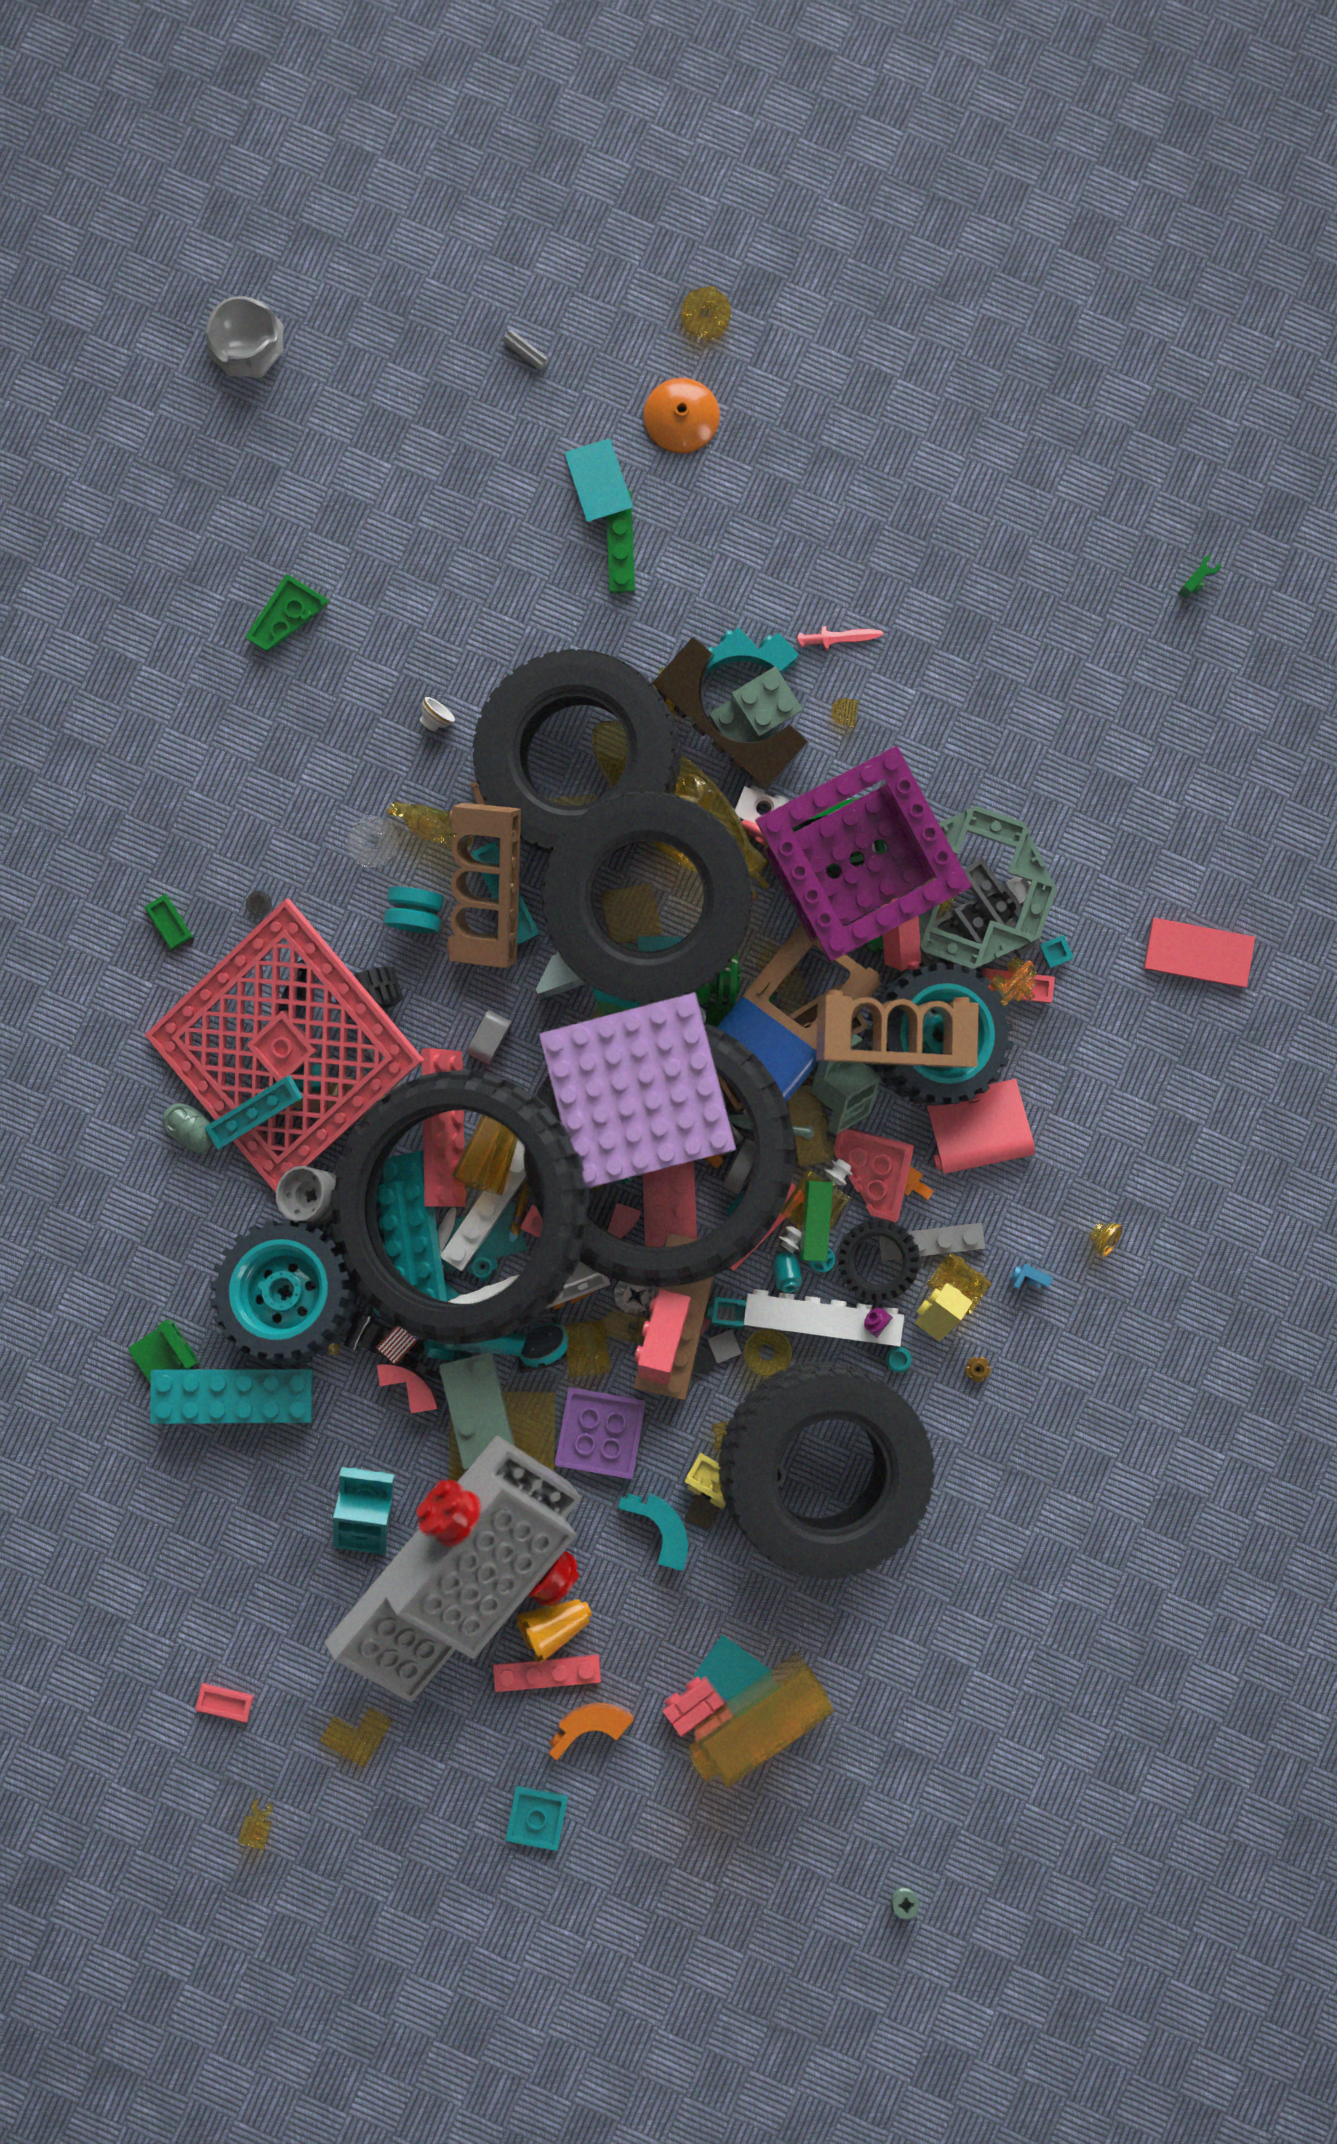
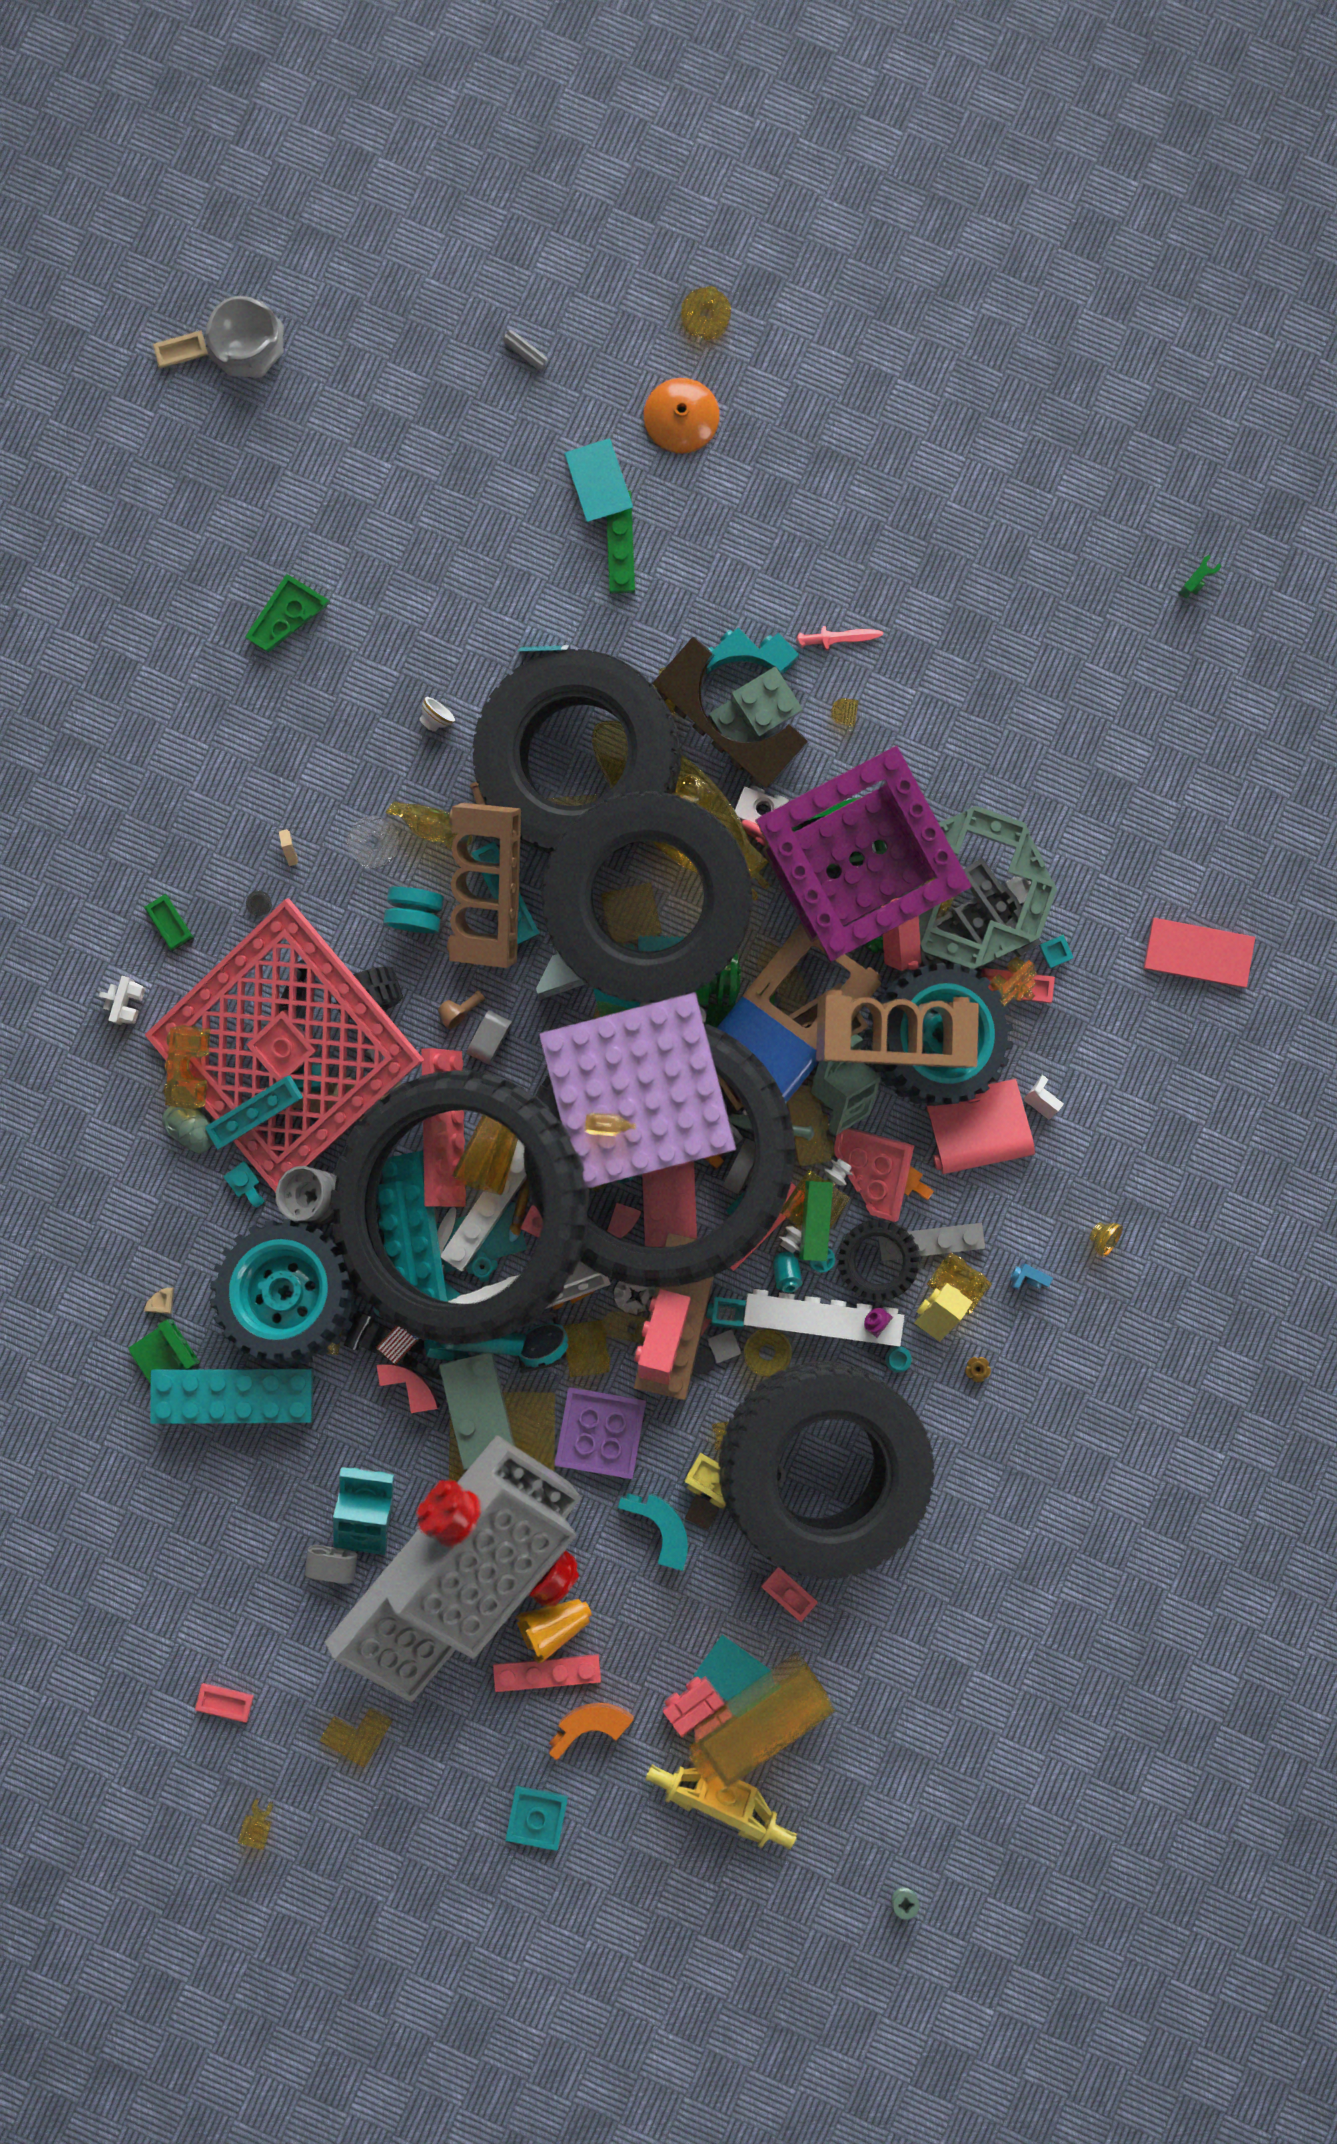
none -> white hips [99,976,145,1025]
none -> tan tile [144,1288,175,1314]
none -> tan tile [153,331,208,368]
none -> clear yellow arch [164,1025,210,1110]
none -> teal plate [223,1161,265,1208]
none -> tan tile [279,829,298,866]
none -> light grey beam [304,1545,357,1584]
none -> medium nougat bar [438,990,486,1029]
none -> teal sticker [518,645,569,651]
none -> clear yellow piece [585,1113,637,1135]
none -> light yellow plate [645,1764,797,1850]
none -> coral plate [761,1566,818,1622]
none -> white tile [1024,1075,1063,1120]

